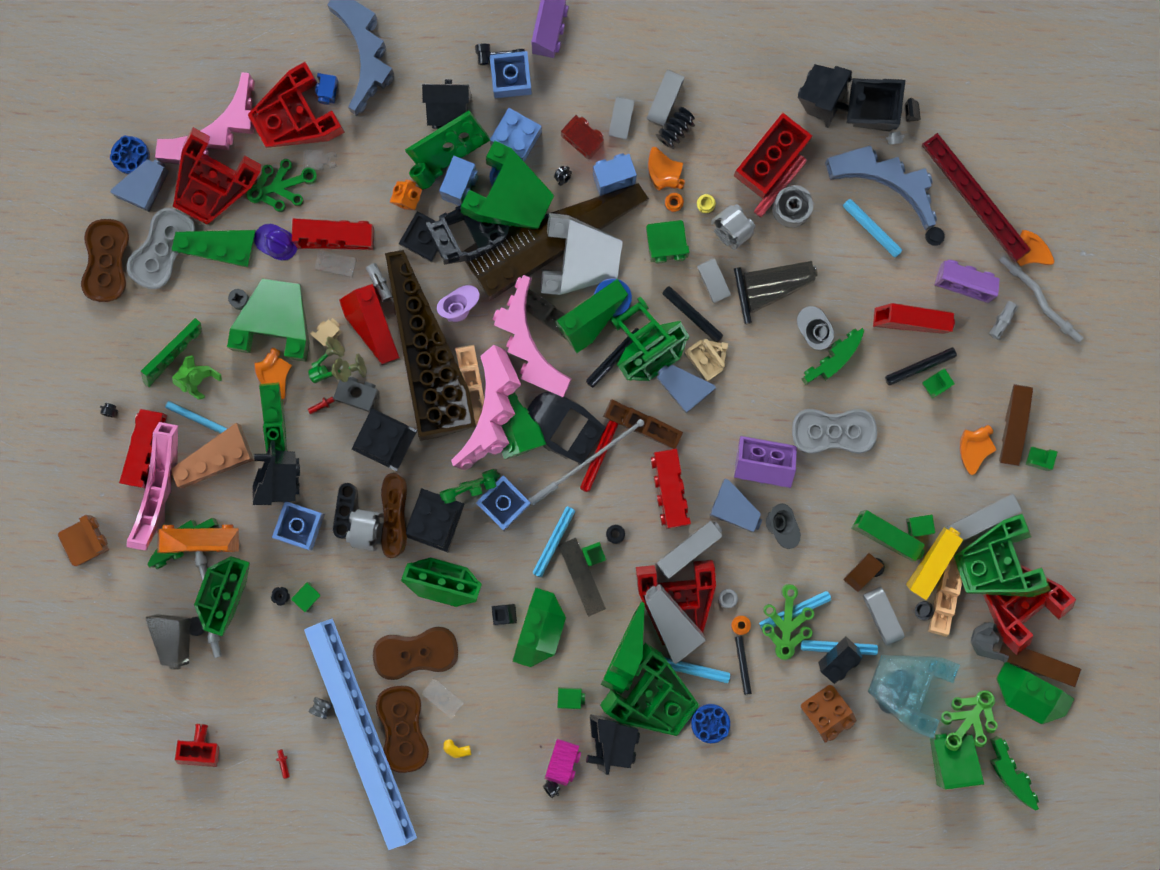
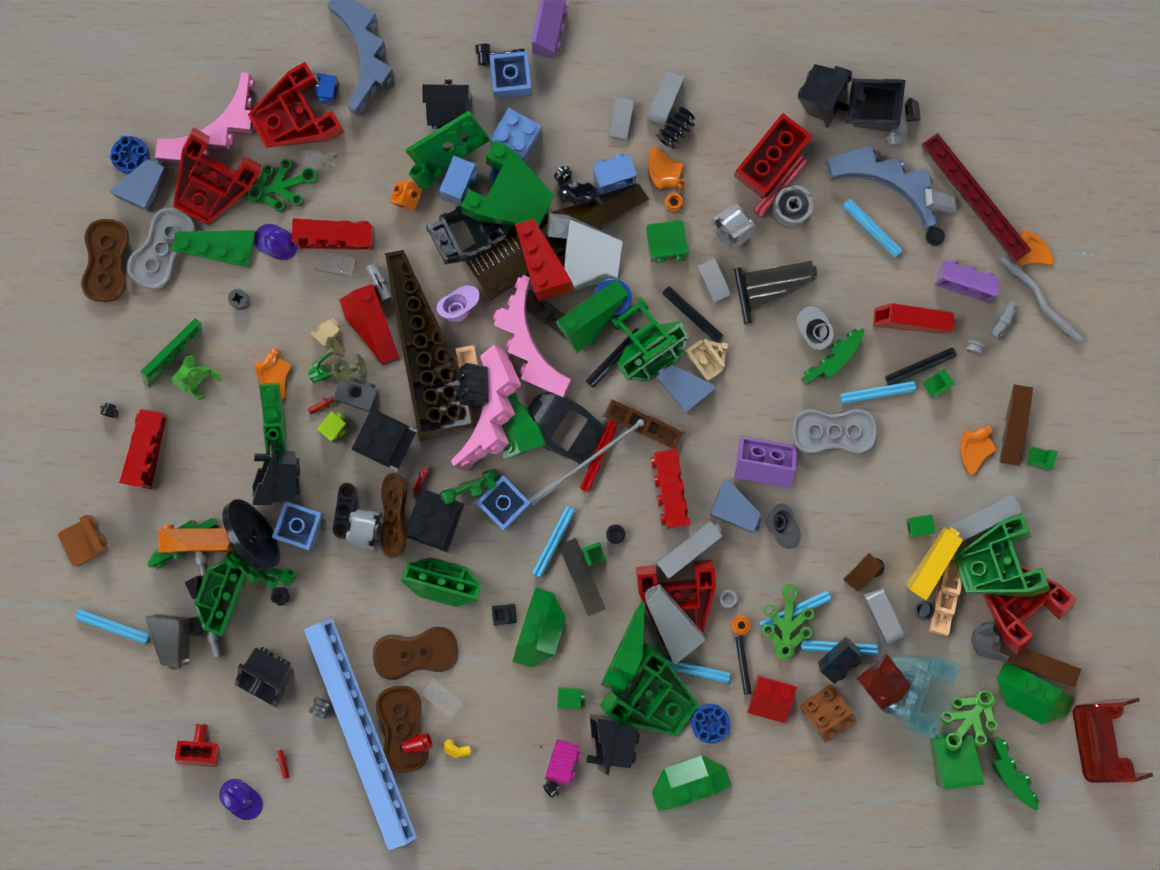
bright pink arch [127,422,178,551] -> none
medium azure bar [165,401,227,434] -> none
nougat wedge [171,423,254,488] -> none
wedge [227,278,310,362] -> none
green panel [291,582,321,612] -> none
black tile [399,211,438,262] -> none
clear red brick [561,115,604,160] -> none
light yellow plate [697,194,716,213] -> none
green slope [851,510,925,562] -> none
none -> medium azure axle [75,610,150,644]
none -> black slope [185,575,202,599]
none -> dark purple piece [219,779,263,820]
none -> black dish [222,499,280,571]
none -> green plant [225,551,296,589]
none -> black piece [235,647,294,708]
none -> lime brick [317,411,348,443]
none -> red cone [402,732,433,754]
none -> red piece [412,465,430,493]
none -> black brick [457,363,489,408]
none -> red wedge [515,219,575,301]
none -> black hair [558,181,596,206]
none -> green wedge [652,755,732,811]
none -> red slope [747,675,797,723]
none -> medium azure axle [840,381,916,404]
none -> clear red slope [856,654,911,710]
none -> light grey tile [925,188,956,214]
none -> light grey bush [965,340,985,355]
none -> clear red windscreen [1073,698,1153,783]

